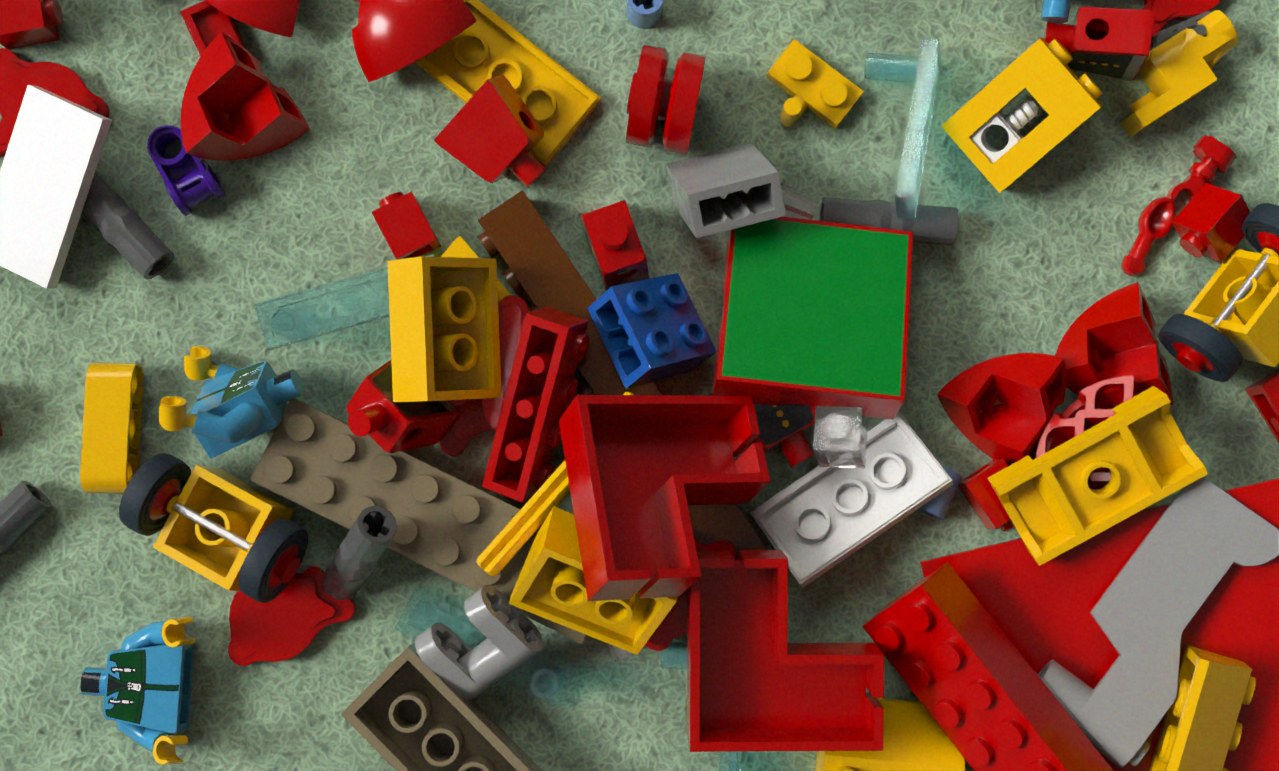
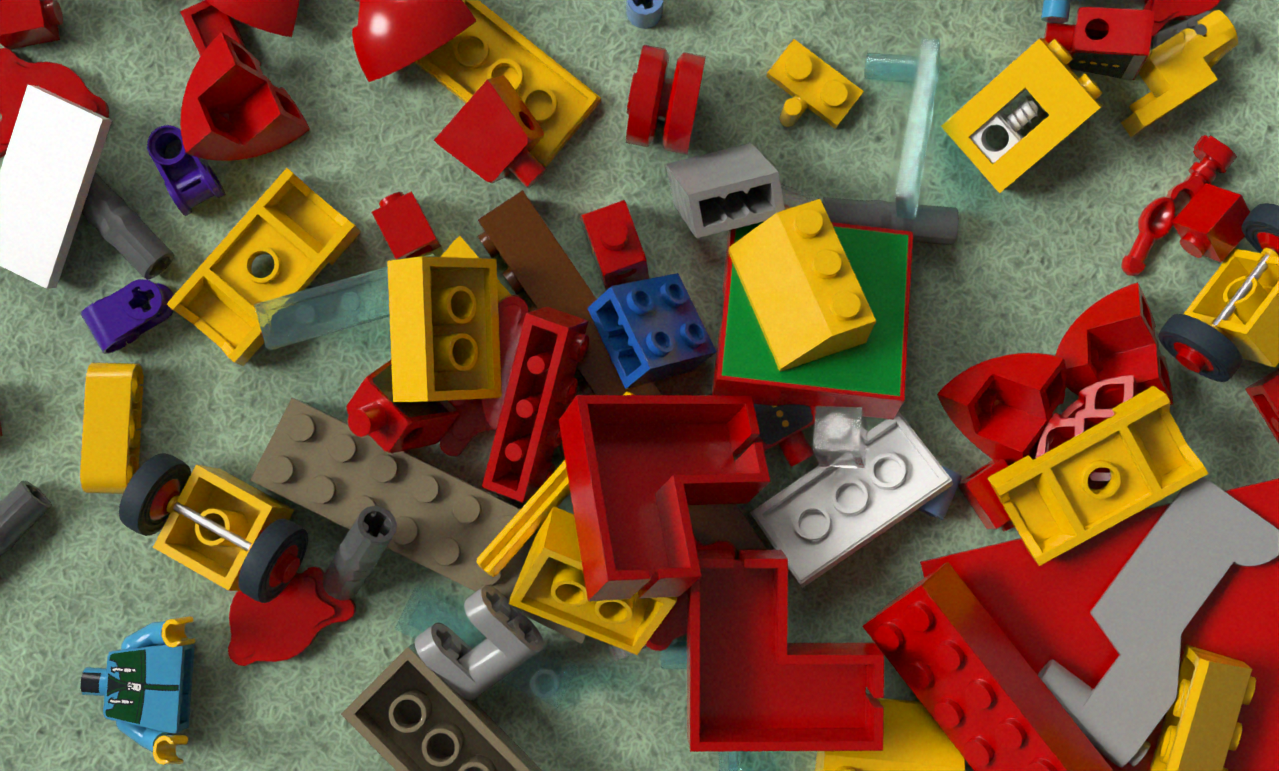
dark azure torso [159,346,305,459] -> none
none -> dark purple piece [81,279,174,354]
none -> yellow piece [167,168,361,366]
none -> yellow slope [728,199,876,372]

